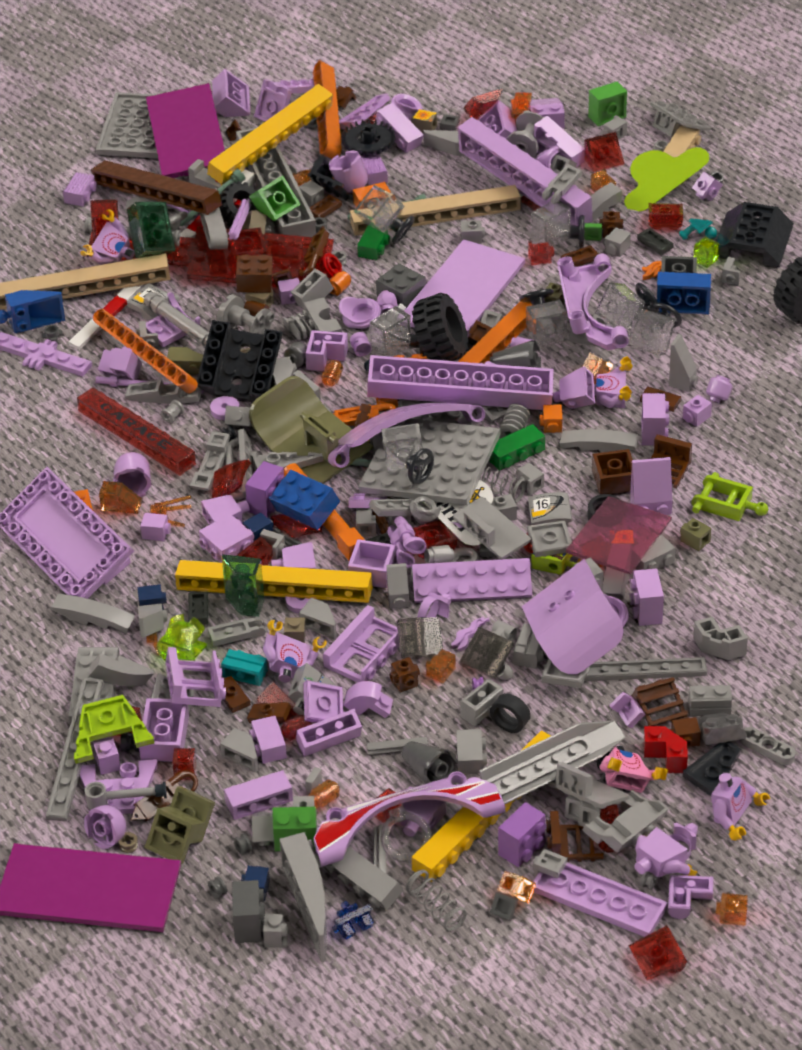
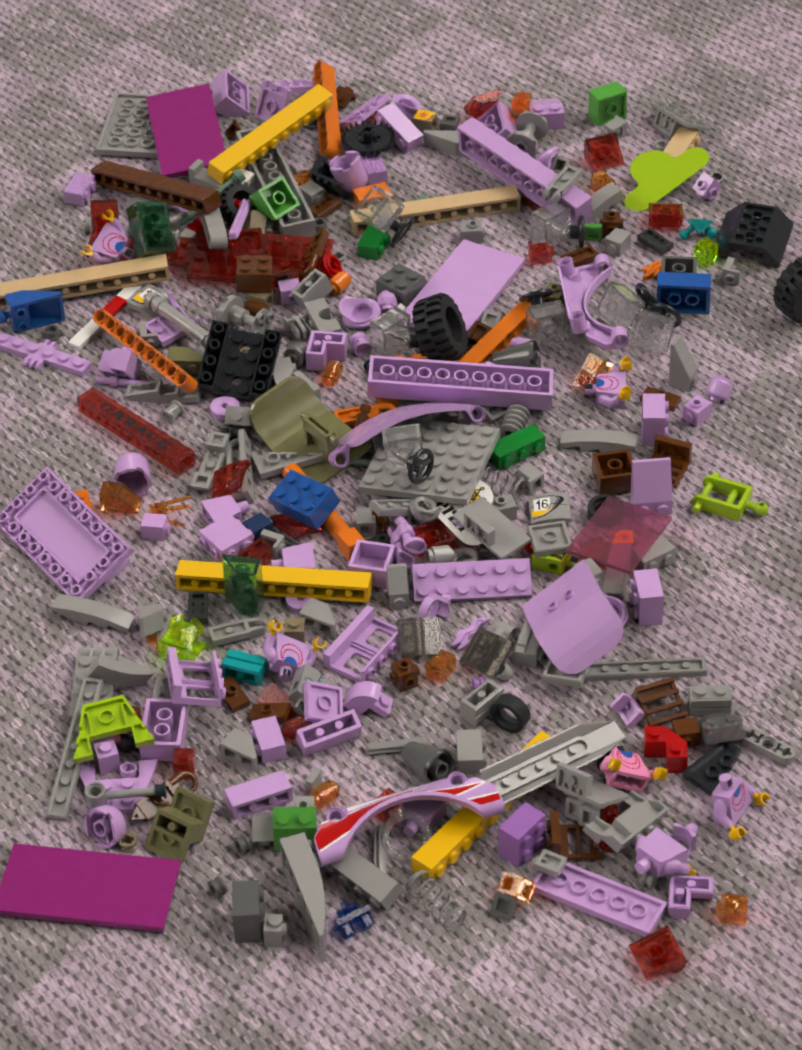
dark blue brick [137,584,167,610] -> none
dark blue brick [241,866,270,901] -> none
medium lavender brick [245,461,285,517] -> none
lavender wing [349,493,387,508] -> none
lavender wedge [534,116,585,167] -> none
orange brick [540,404,562,433] -> none
lavender torso [552,366,595,409] -> none
olive brick [680,518,712,551] -> none
light grey brick [693,616,748,660] -> none

